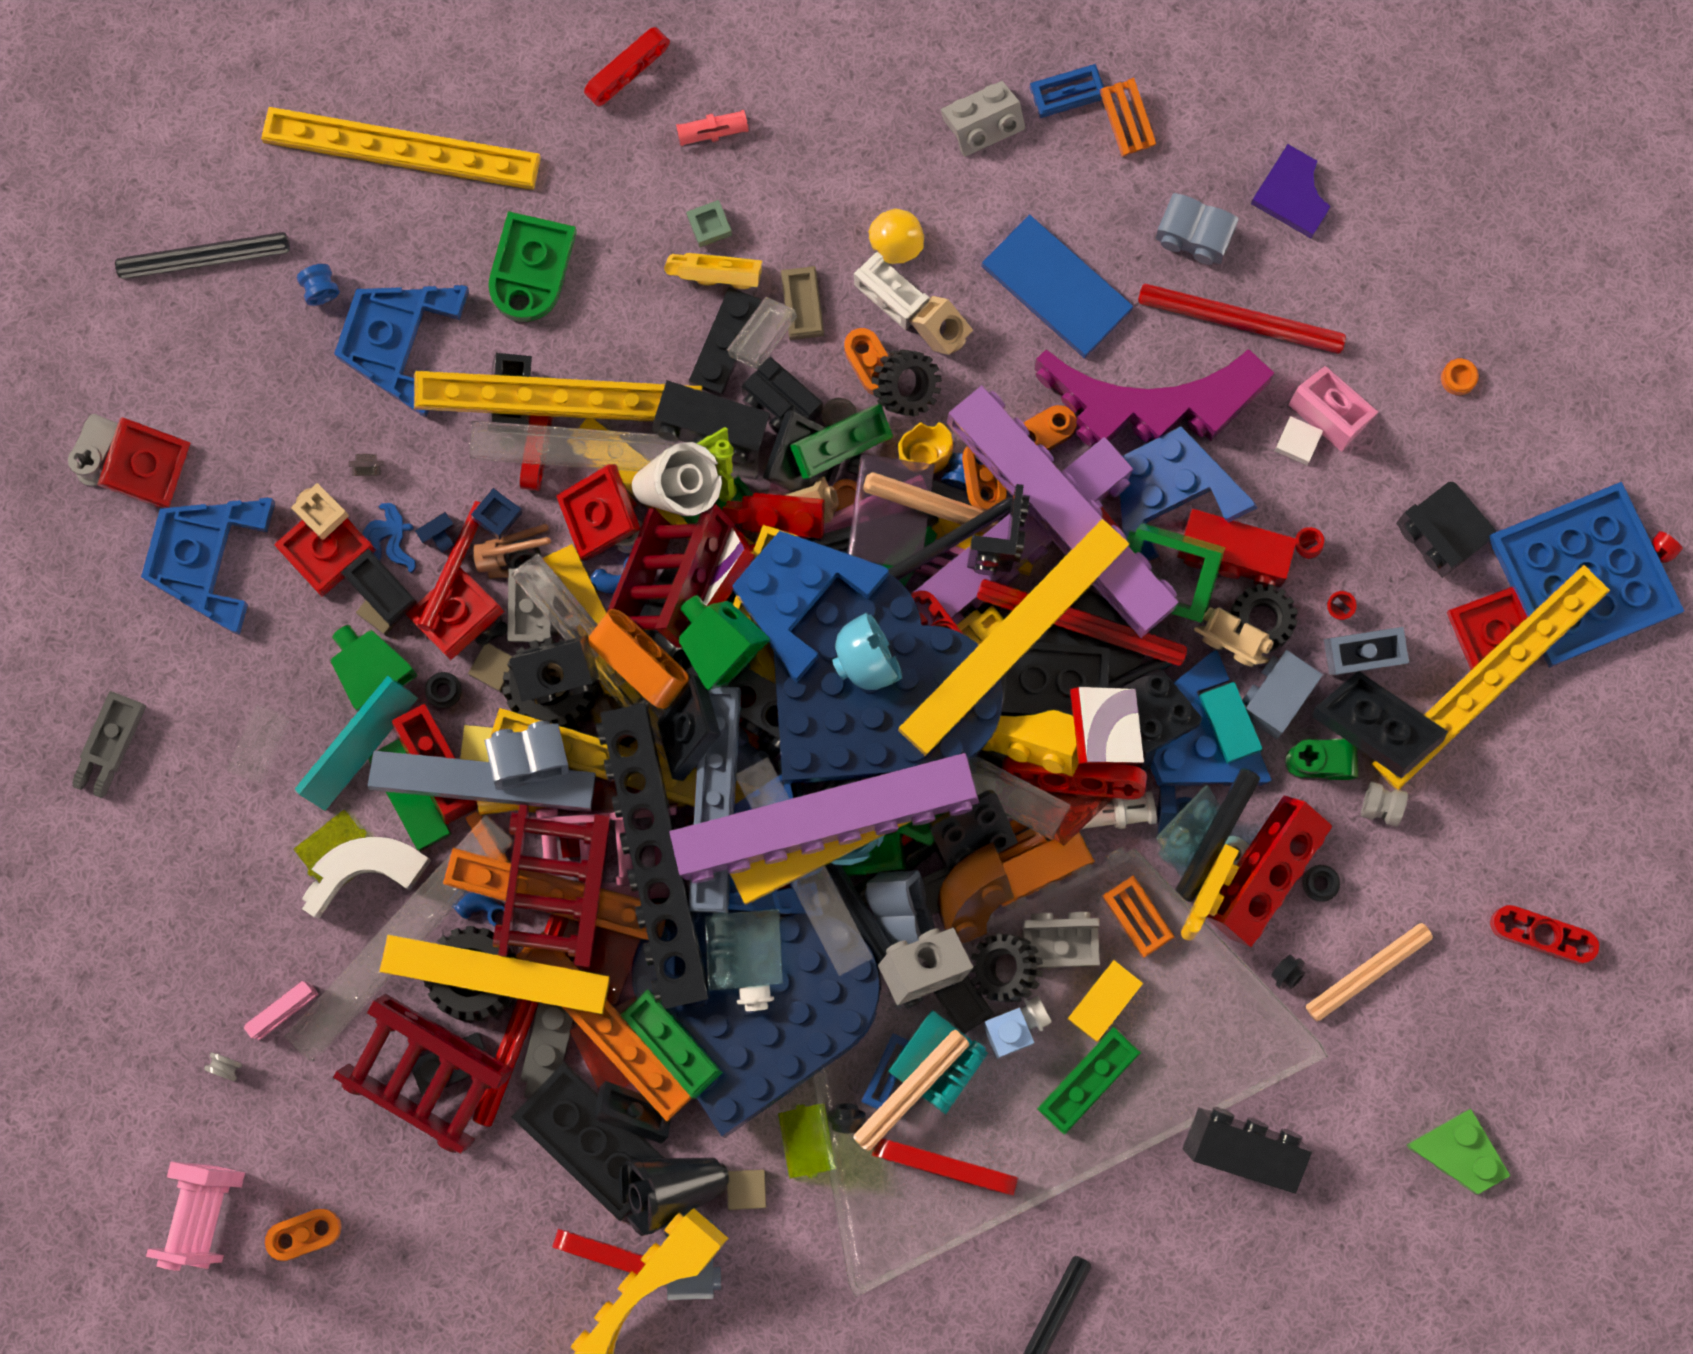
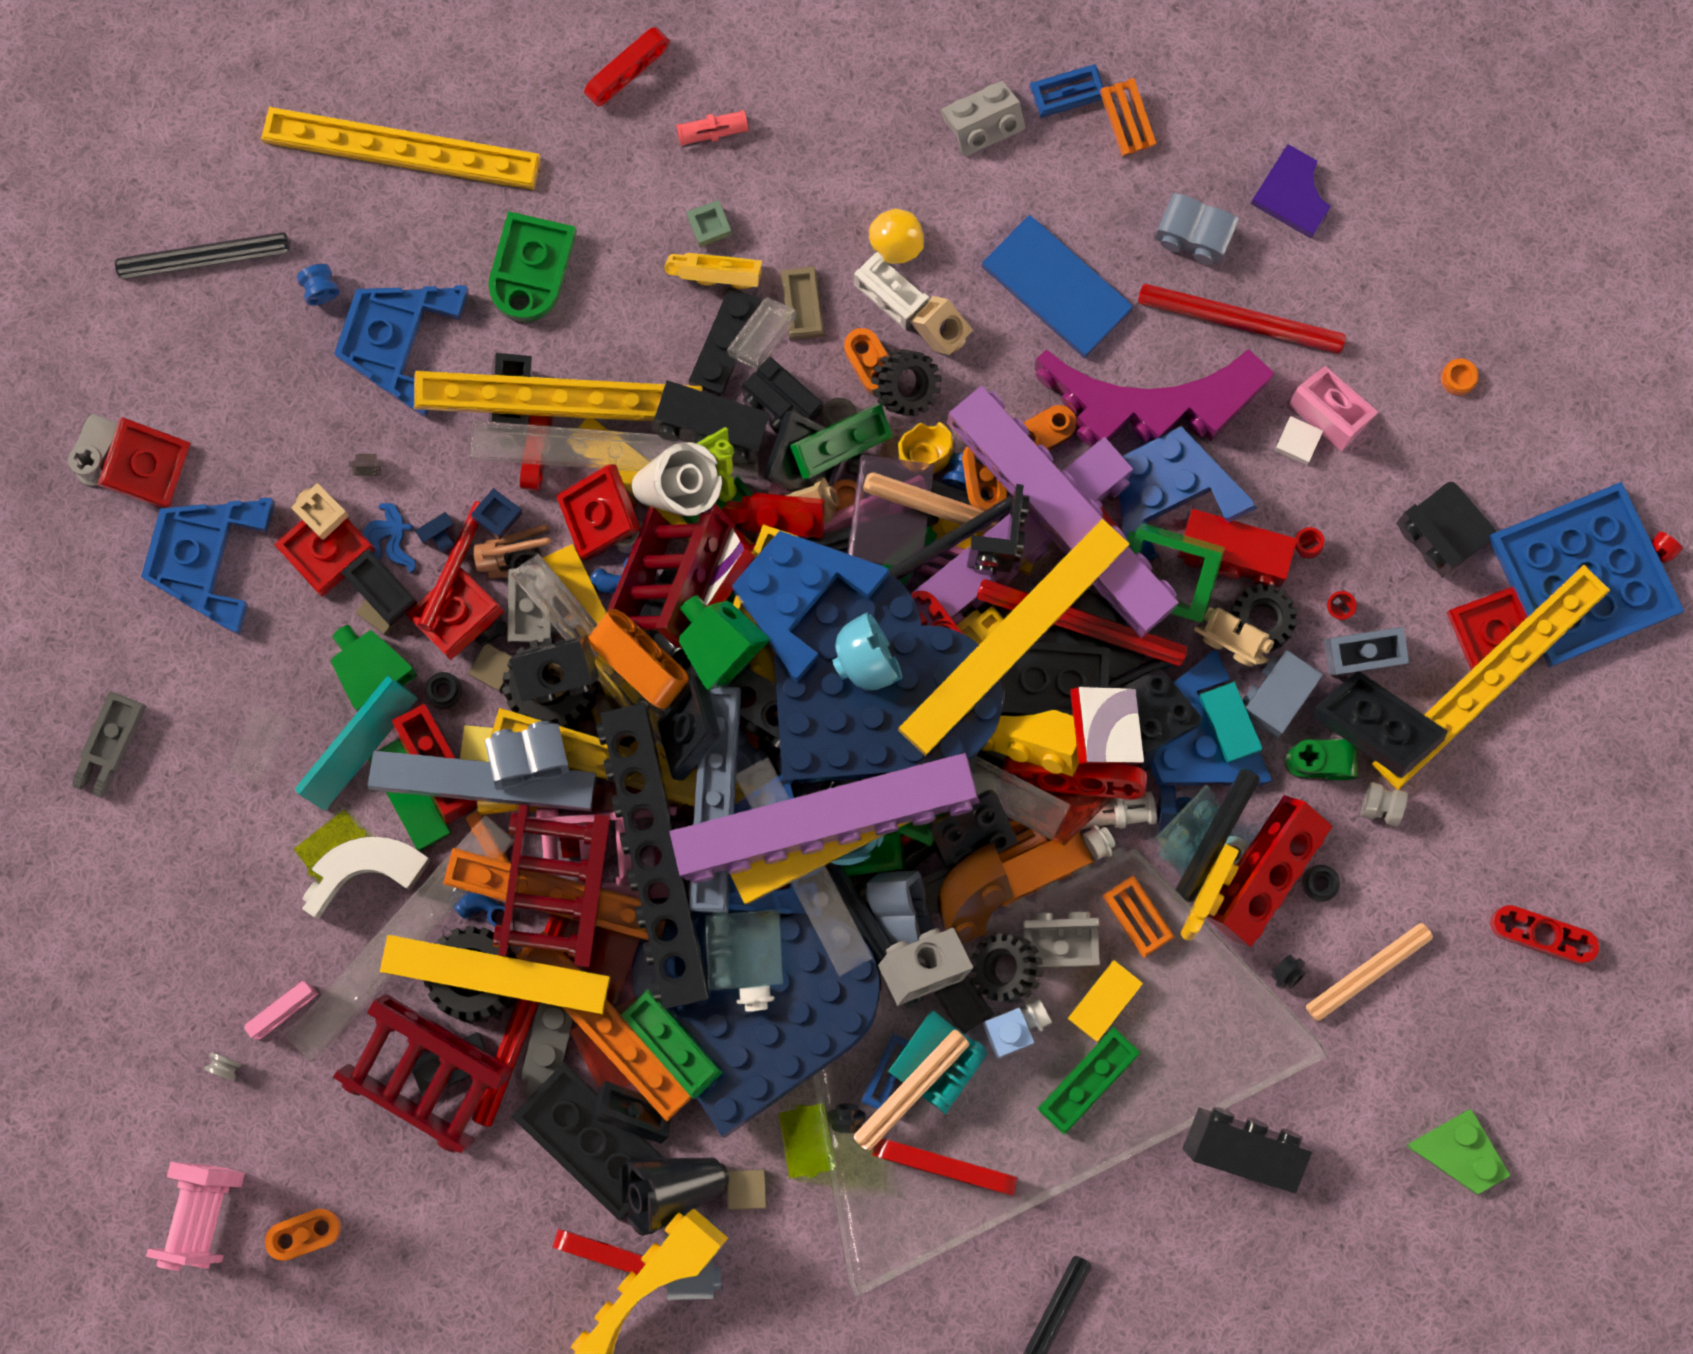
none -> white plate [1083,824,1115,860]

